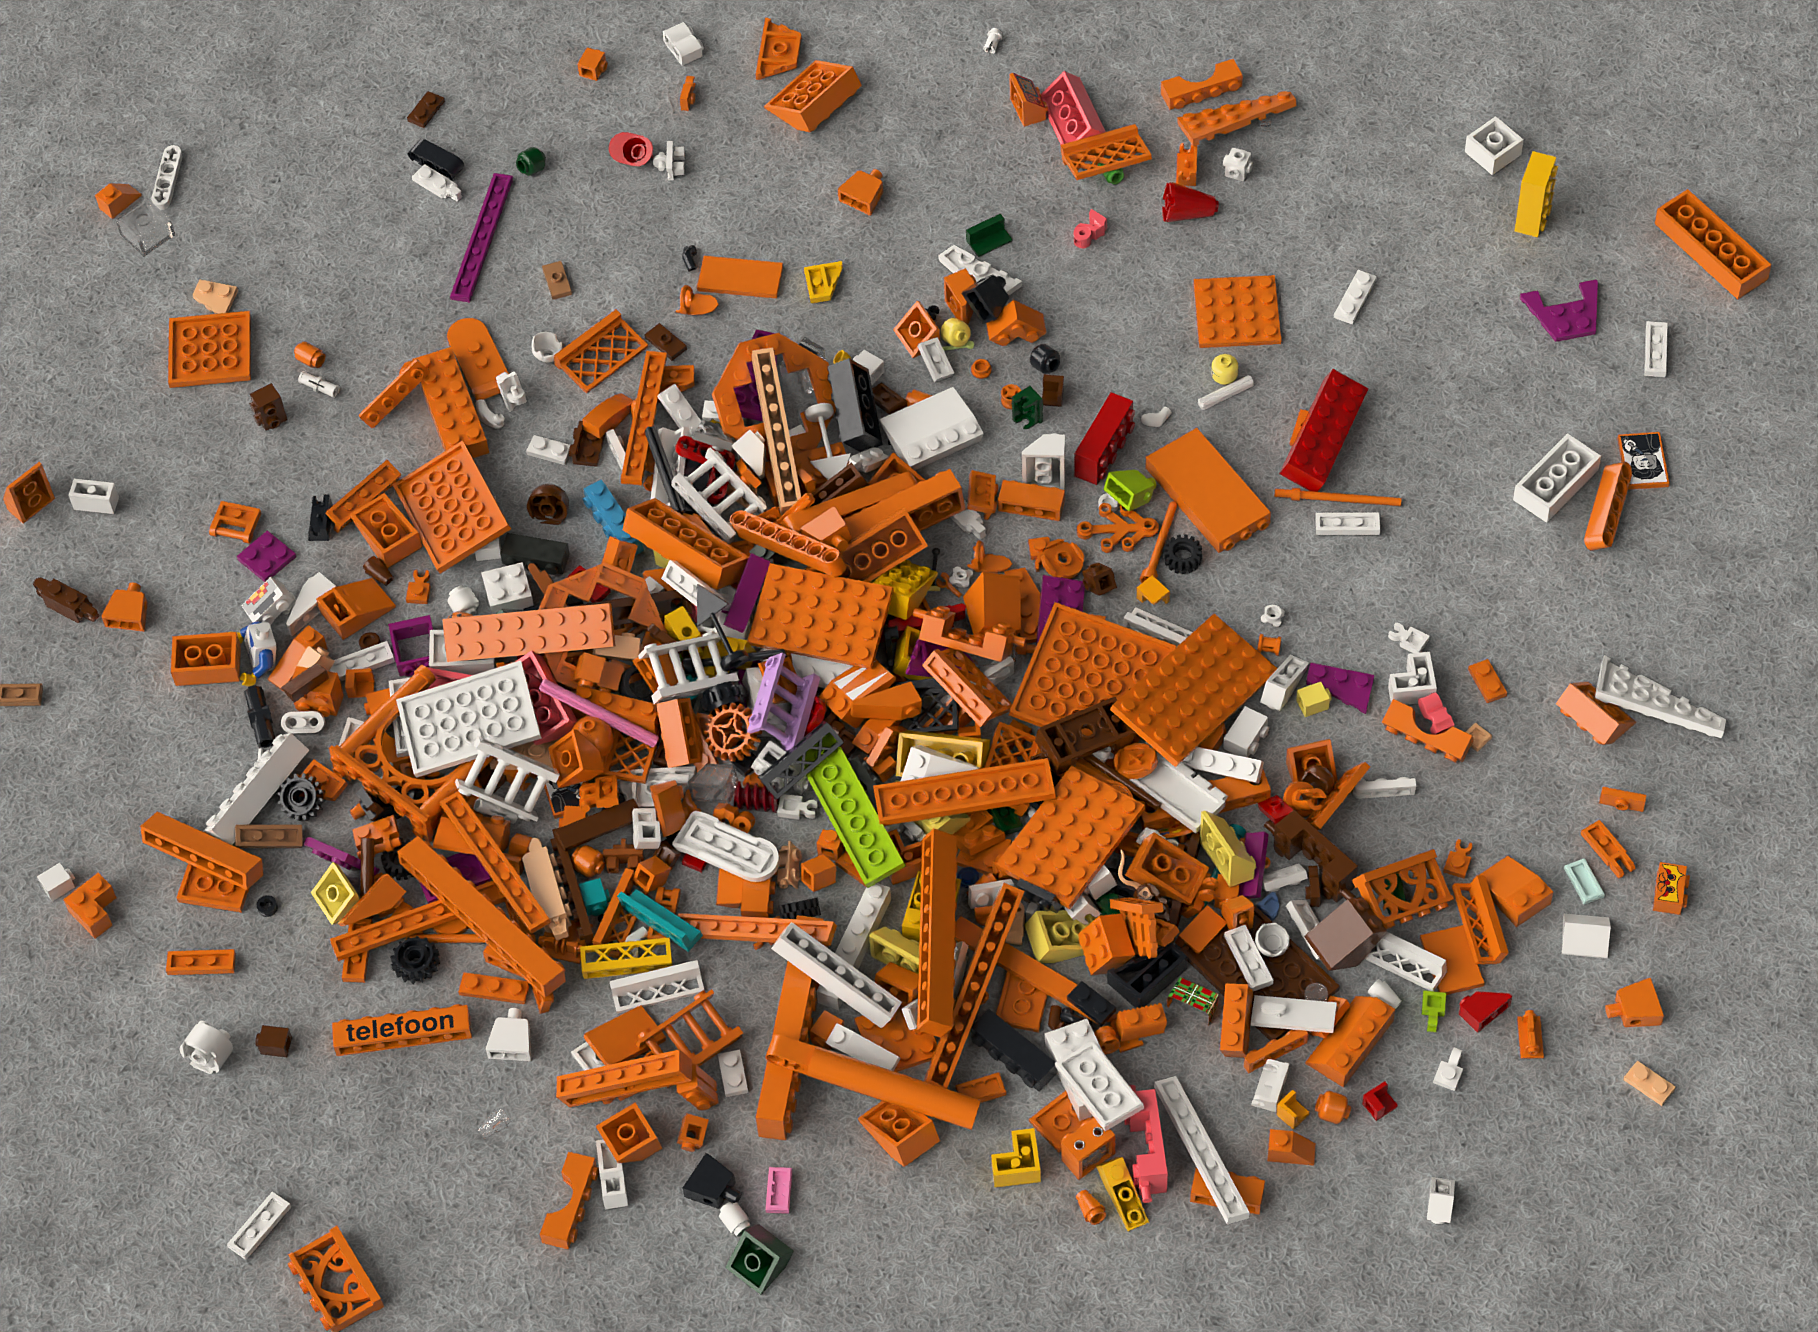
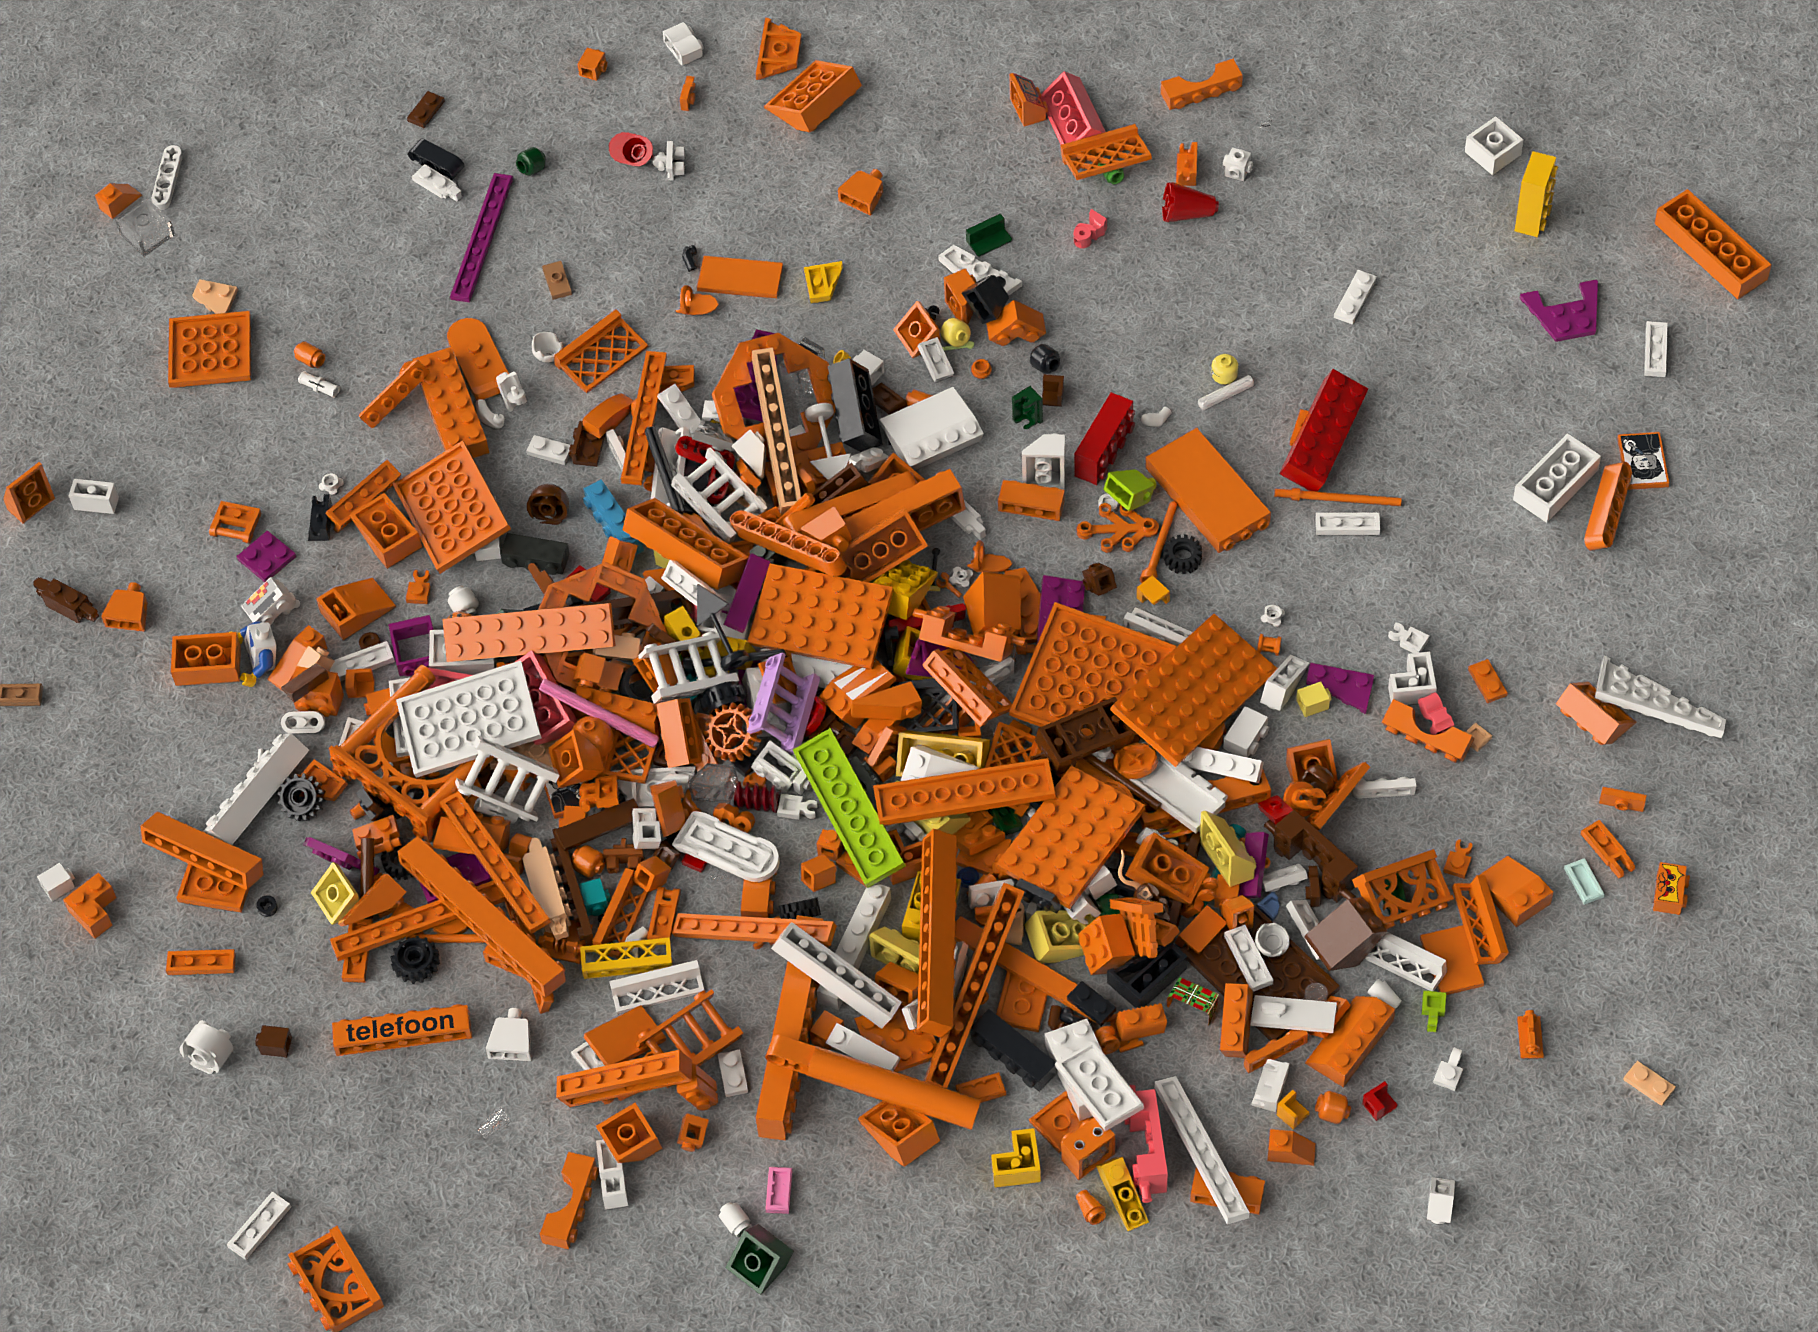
medium nougat plate [235,825,303,848] -> none
black piece [244,685,275,748] -> none
reddish brown brick [249,383,288,431] -> none
white slope [286,572,336,636] -> none
reddish brown cone [363,556,394,586] -> none
orange plate [458,972,530,1004] -> none
white brick [481,562,534,614] -> none
teal fence [617,889,703,952] -> none
reddish brown plate [644,323,687,361] -> none
black torso [682,1153,742,1209] -> none
orange slope [716,868,744,908] -> none
black fence [757,721,844,799] -> none
light nougat hinge [777,841,802,889] -> none
orange bracket [967,470,998,520] -> none
white pin [983,28,1003,54] -> none
orange wheel [1001,384,1021,409] -> none
orange plate [1028,537,1050,572] -> none
orange plate [1041,539,1084,579] -> none
orange wing [1177,91,1297,146] -> none
orange plate [1194,275,1281,348] -> none
red slope [1459,991,1512,1033] -> none
white slope [1562,913,1611,958] -> none
orange torso [1605,978,1664,1027] -> none
none -> white plate [319,473,344,495]

